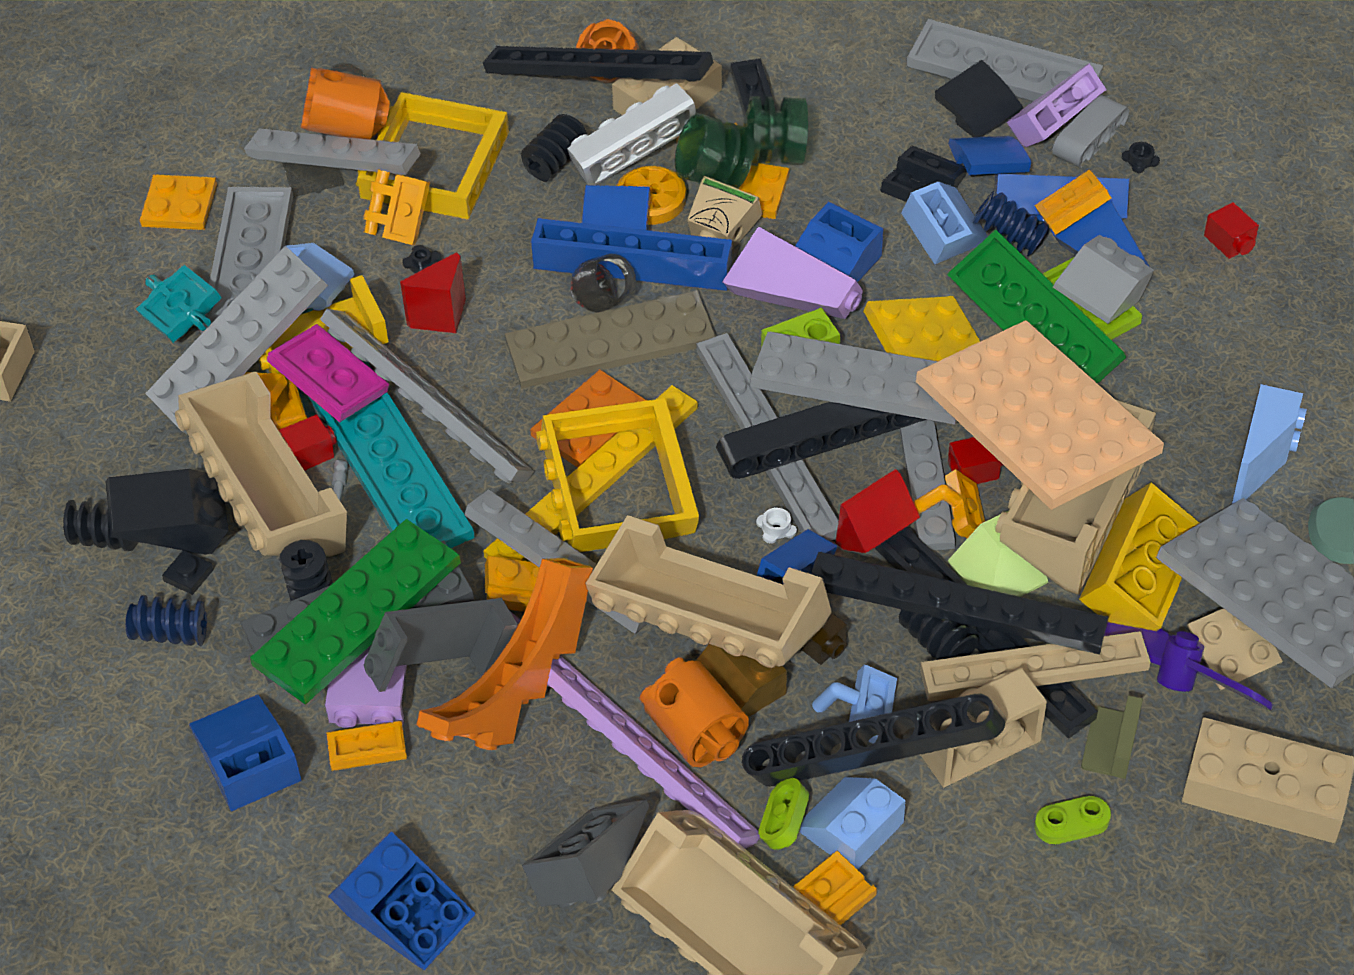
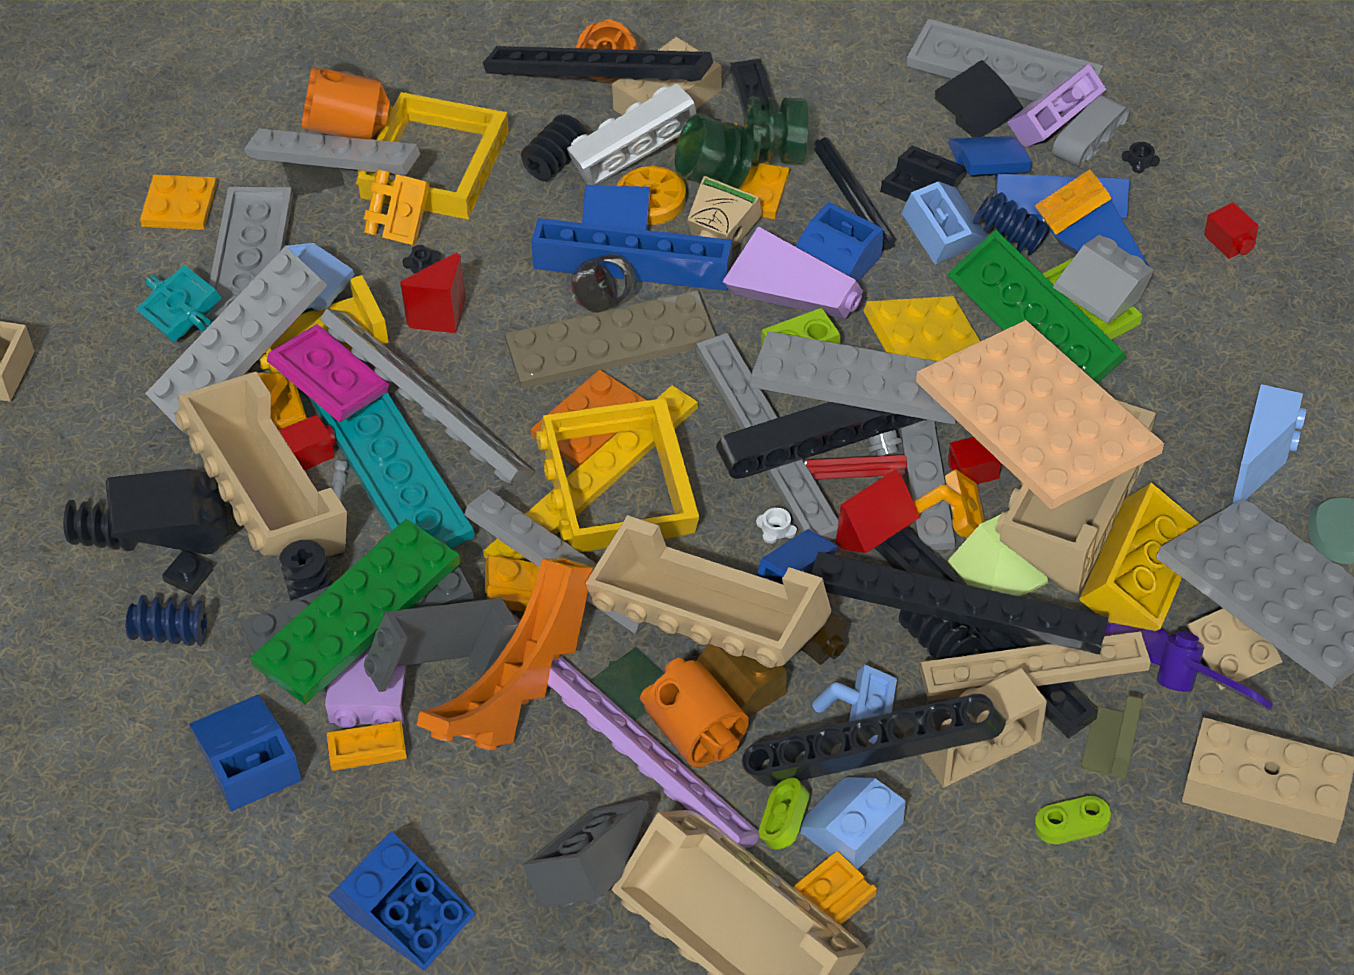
none -> clear green piece [589,647,664,721]
none -> red axle [804,454,908,480]
none -> black axle [814,137,896,251]
none -> light grey plate [868,430,902,456]

